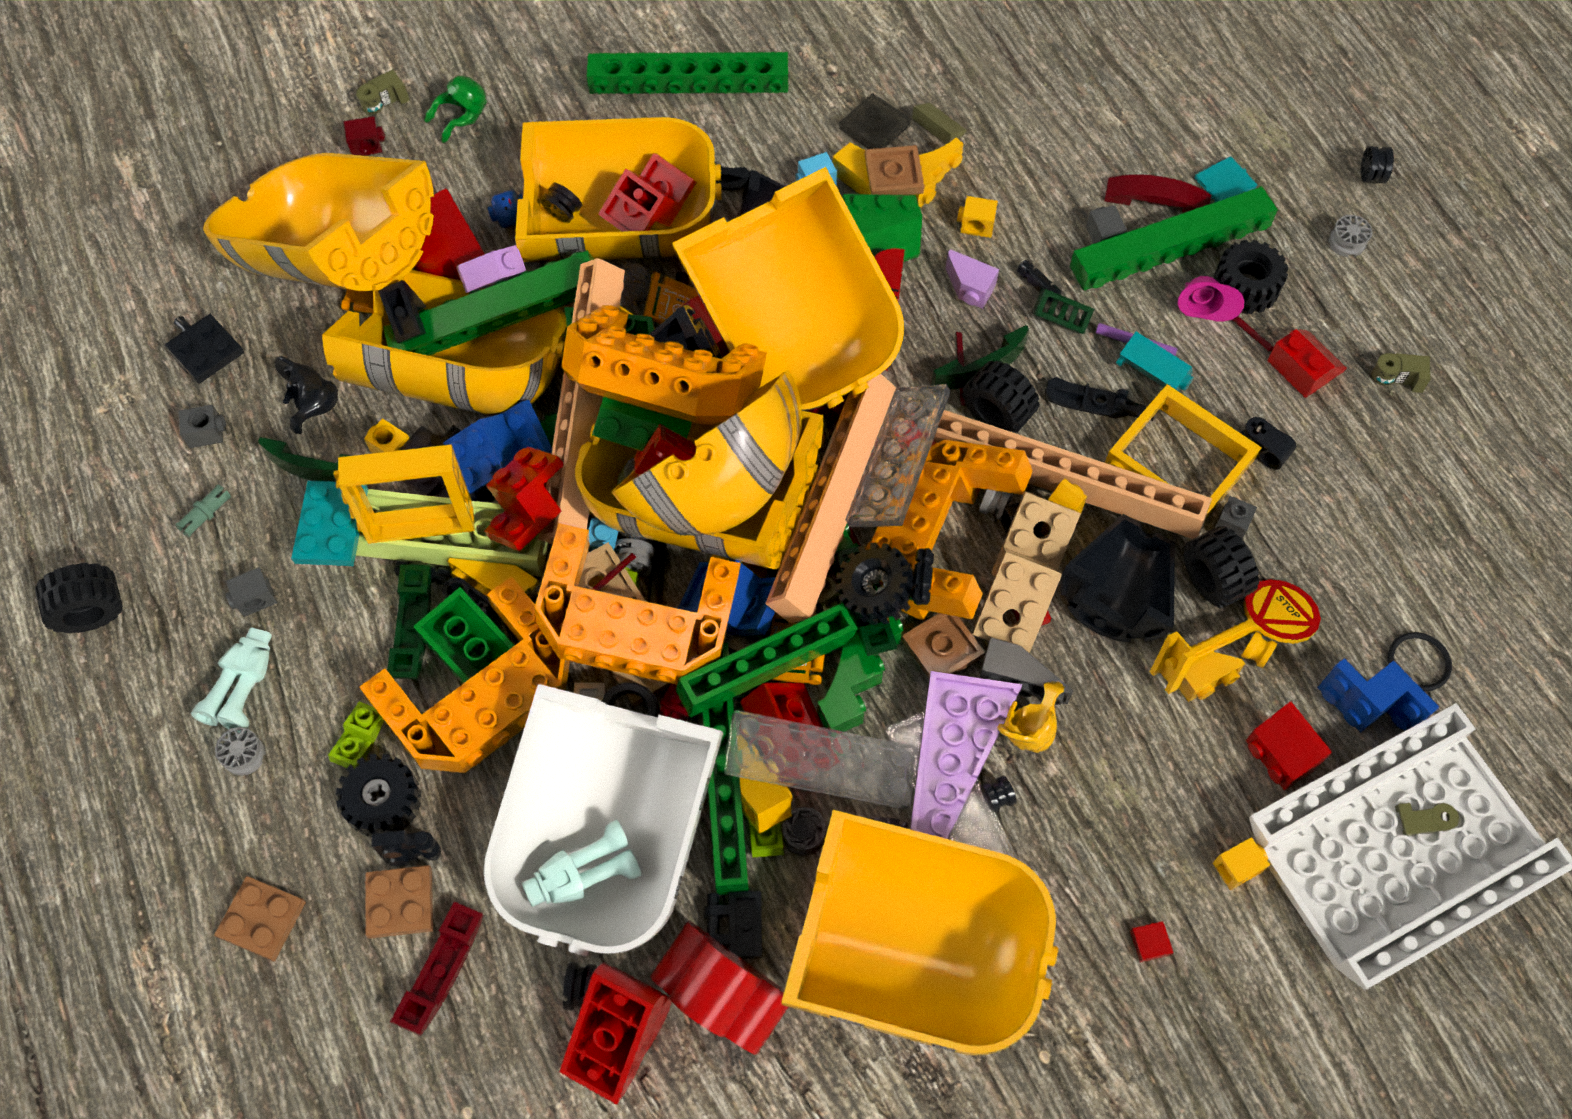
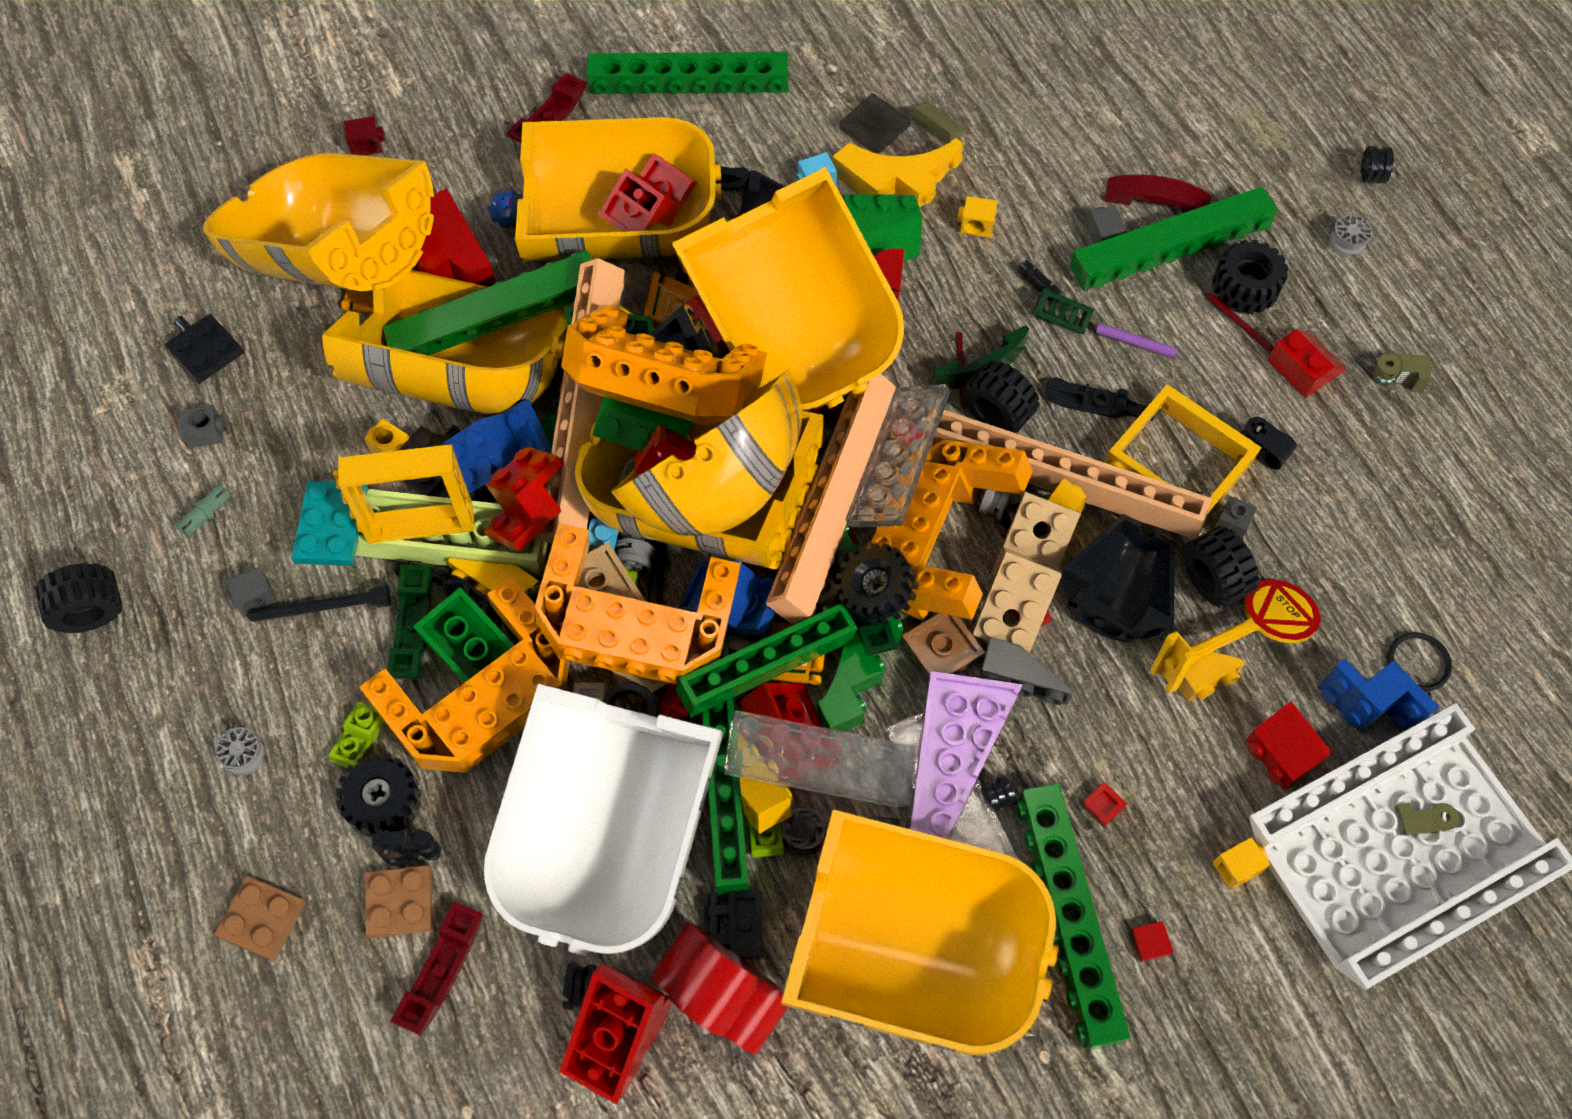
light aqua piece [191,628,272,733] -> none
dark green slope [258,437,350,482] -> none
black piece [275,356,338,434] -> none
olive leg [356,69,410,114] -> none
black slope [378,280,426,343] -> none
green hair [424,75,487,143] -> none
lavender slope [456,245,526,293] -> none
light aqua piece [522,820,641,907] -> none
black wheel [540,182,582,223] -> none
dark red piece [591,553,636,591] -> none
medium nougat plate [865,145,924,195] -> none
black axle [912,548,934,605] -> none
lavender slope [946,249,999,309] -> none
yellow piece [997,682,1065,753] -> none
teal brick [1116,331,1194,392] -> none
dark pink piece [1178,276,1244,322] -> none
teal piece [1194,156,1257,202] -> none
yellow wheel [1241,631,1278,669] -> none
none -> black piece [247,583,392,622]
none -> dark red slope [506,72,587,143]
none -> green brick [1016,783,1131,1052]
none -> red tile [1081,782,1127,827]

